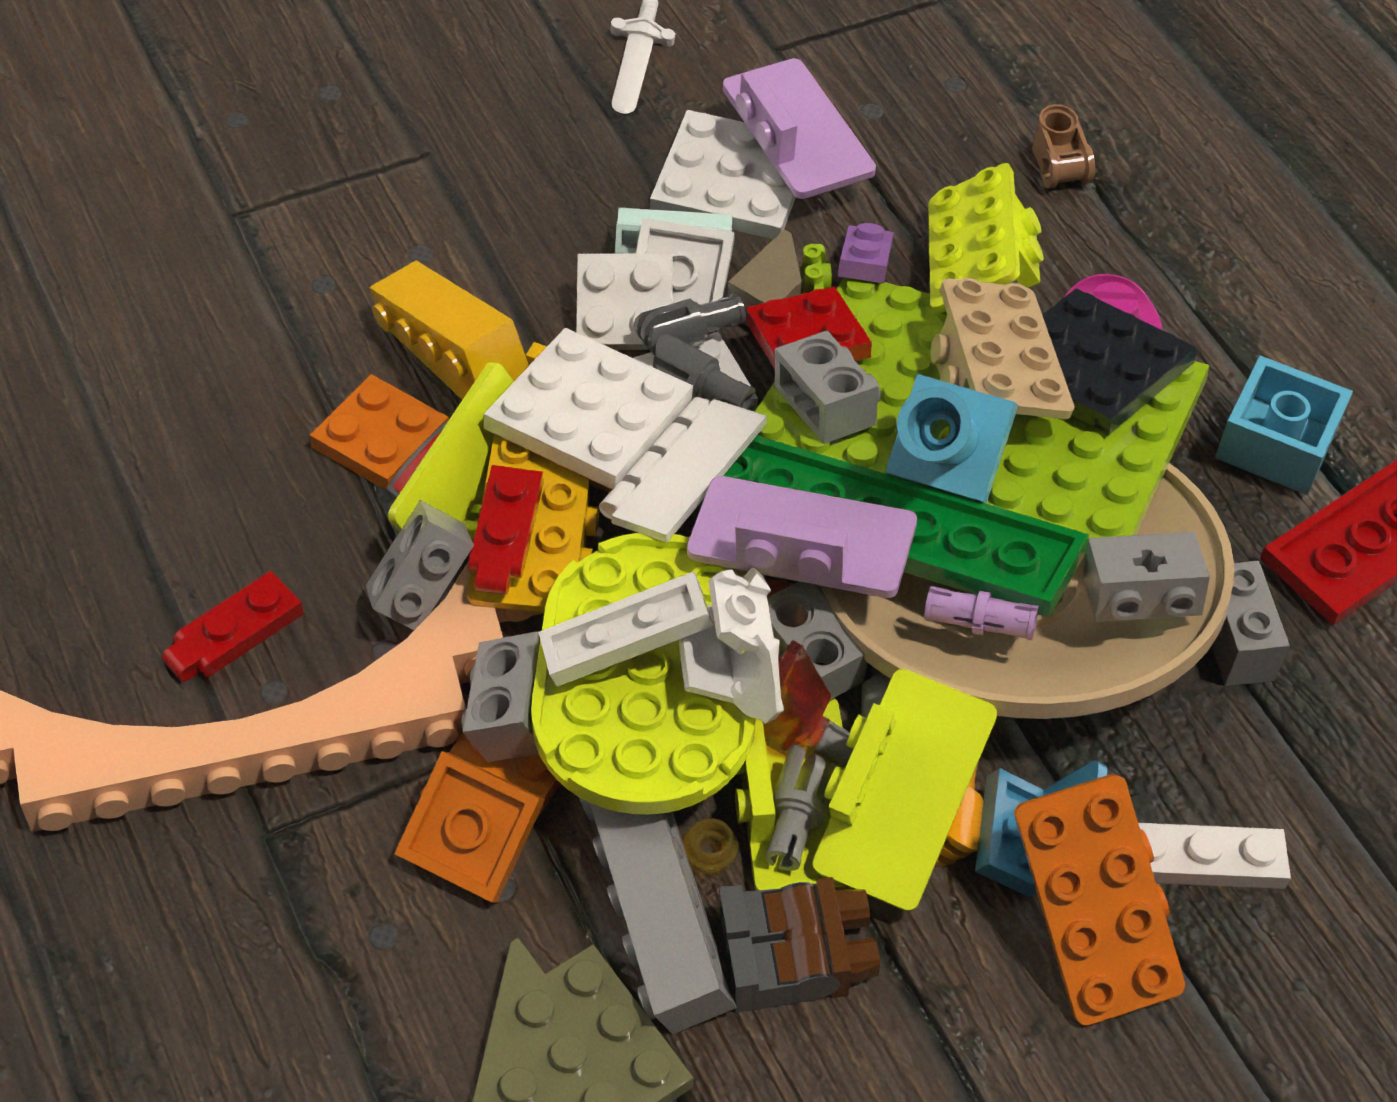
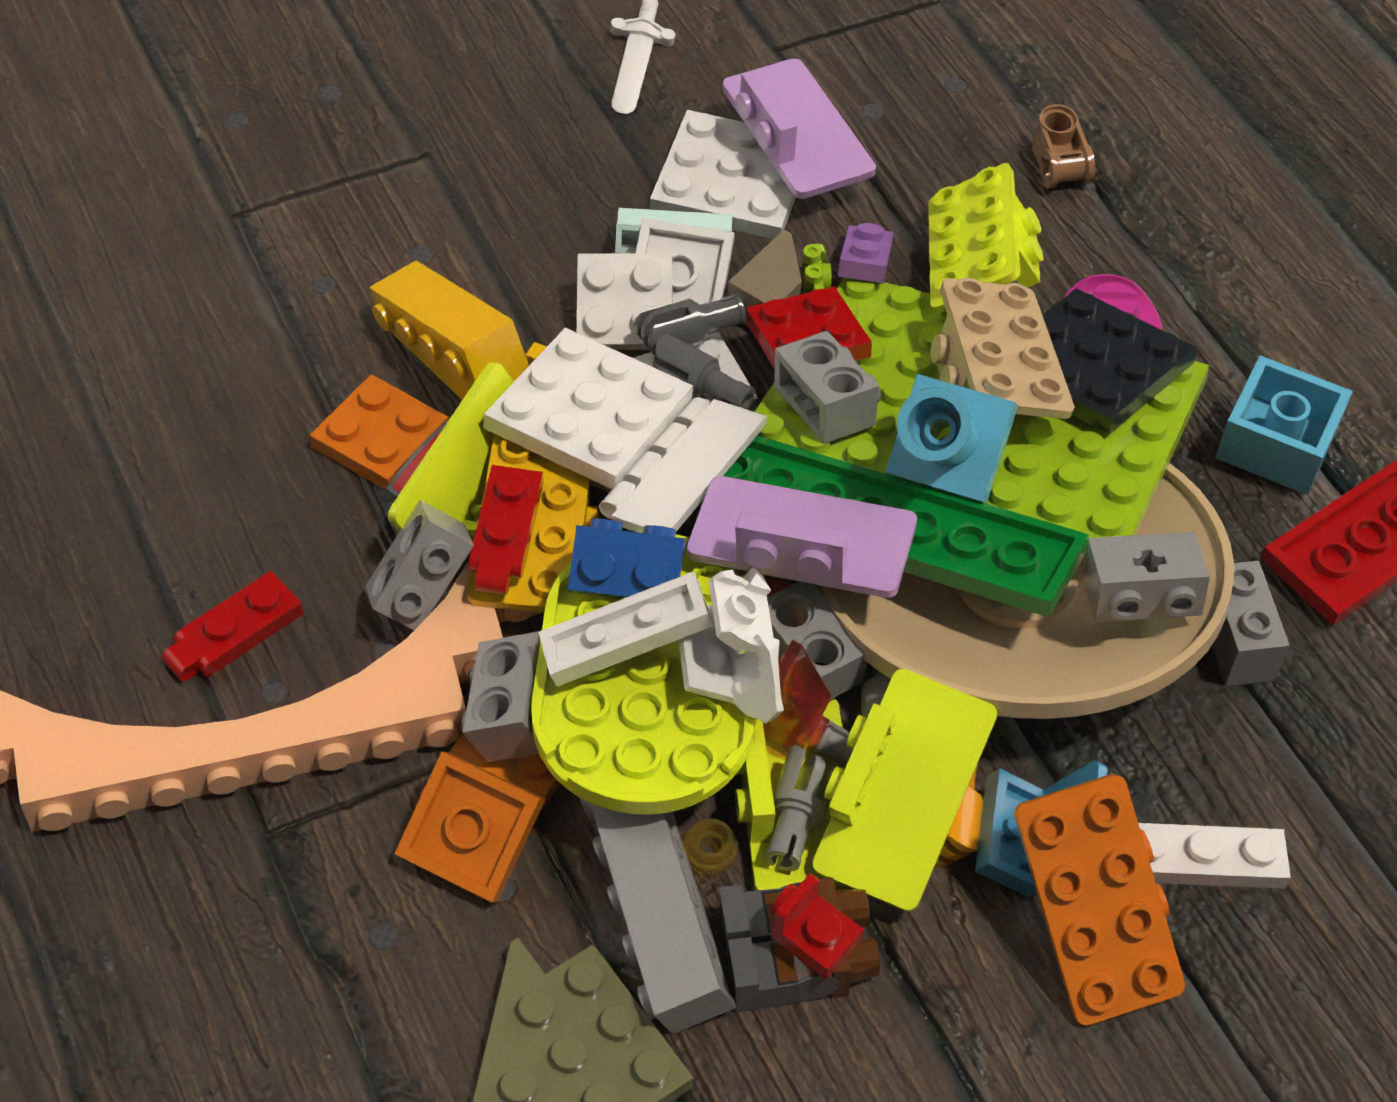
lavender pin [924,586,1038,640] -> none
none -> blue bracket [568,519,686,599]
none -> red bracket [771,873,864,980]

